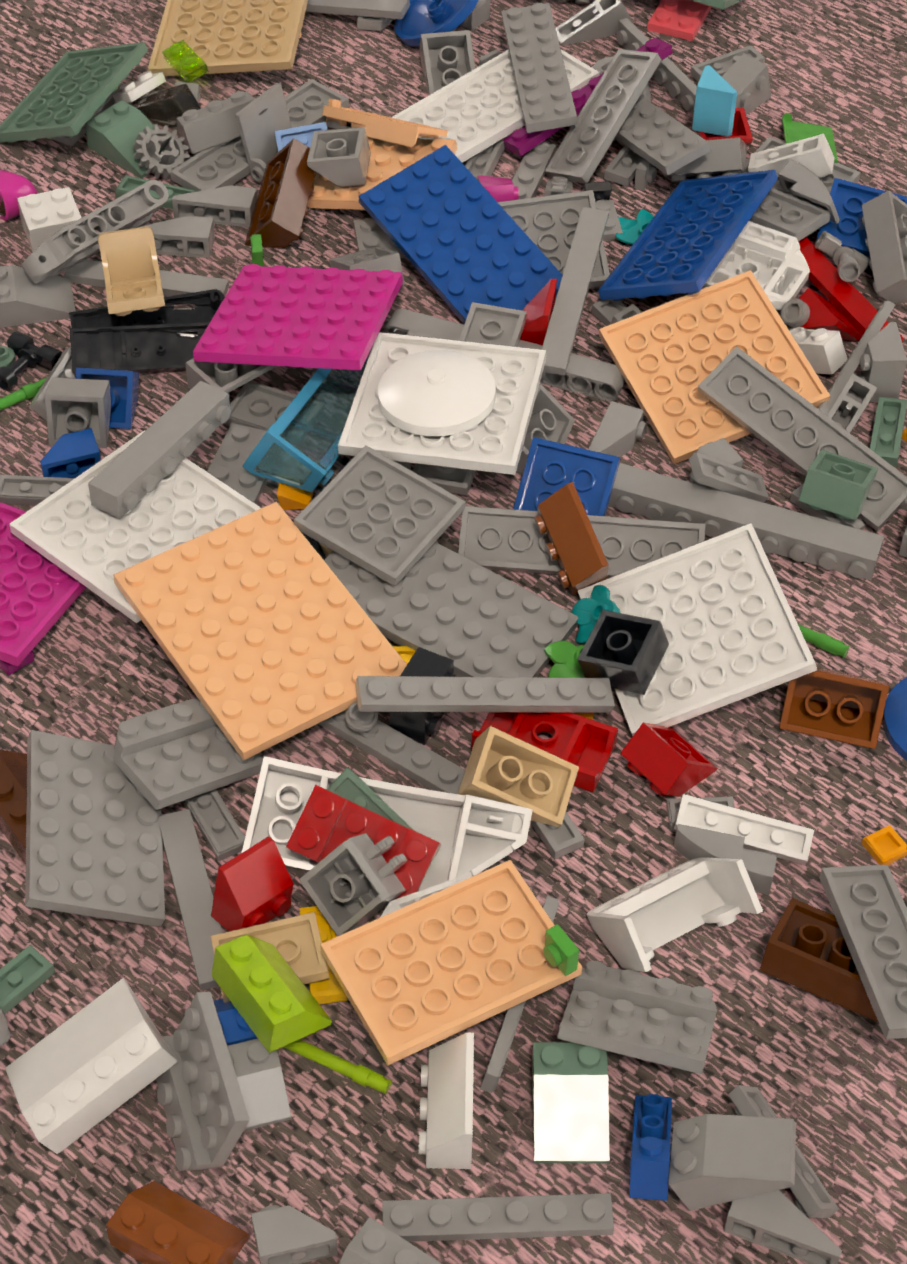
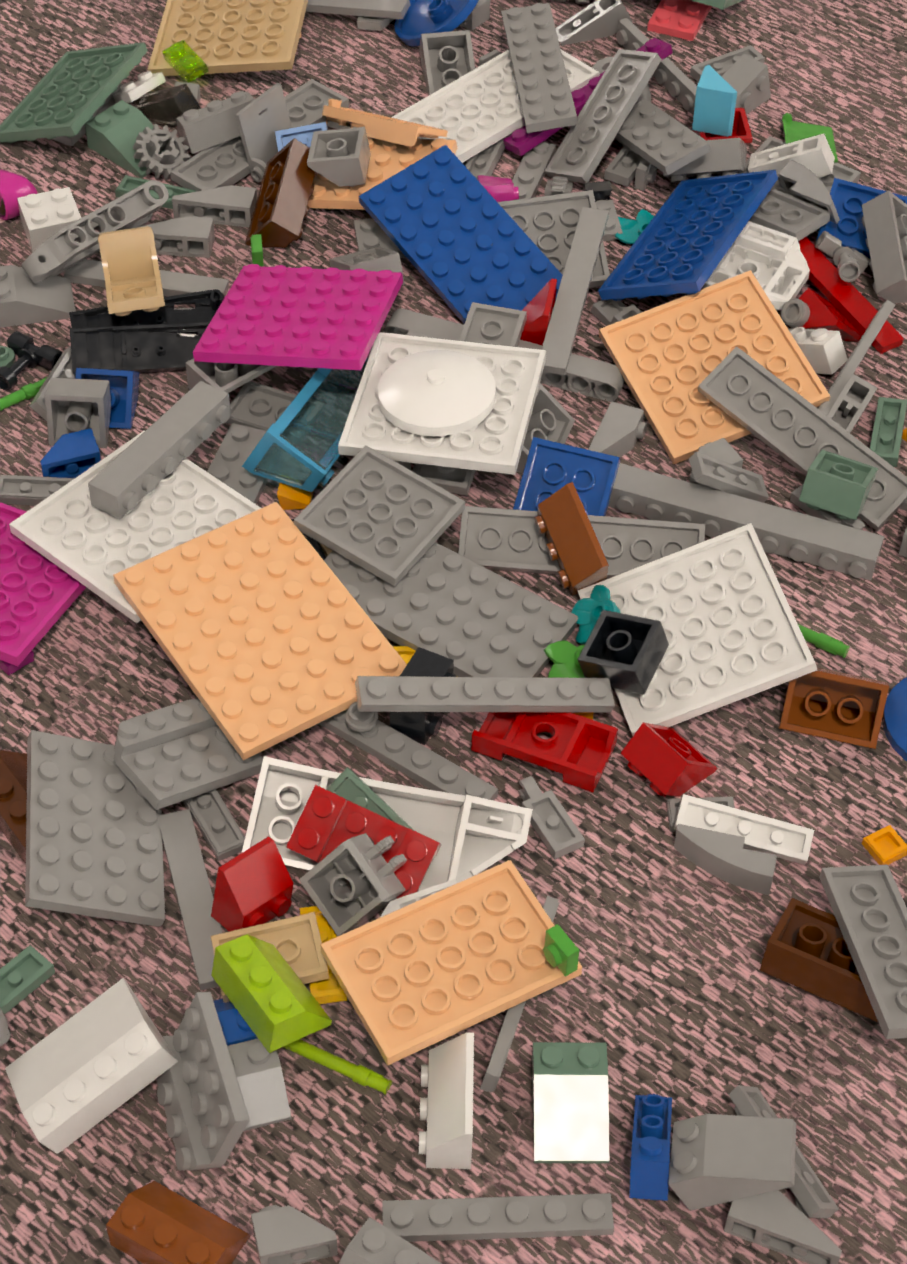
tan slope [458,726,579,827] -> none
light grey plate [557,961,717,1074] -> none
white windscreen [587,857,763,972] -> none
light grey slope [857,322,907,402] -> none

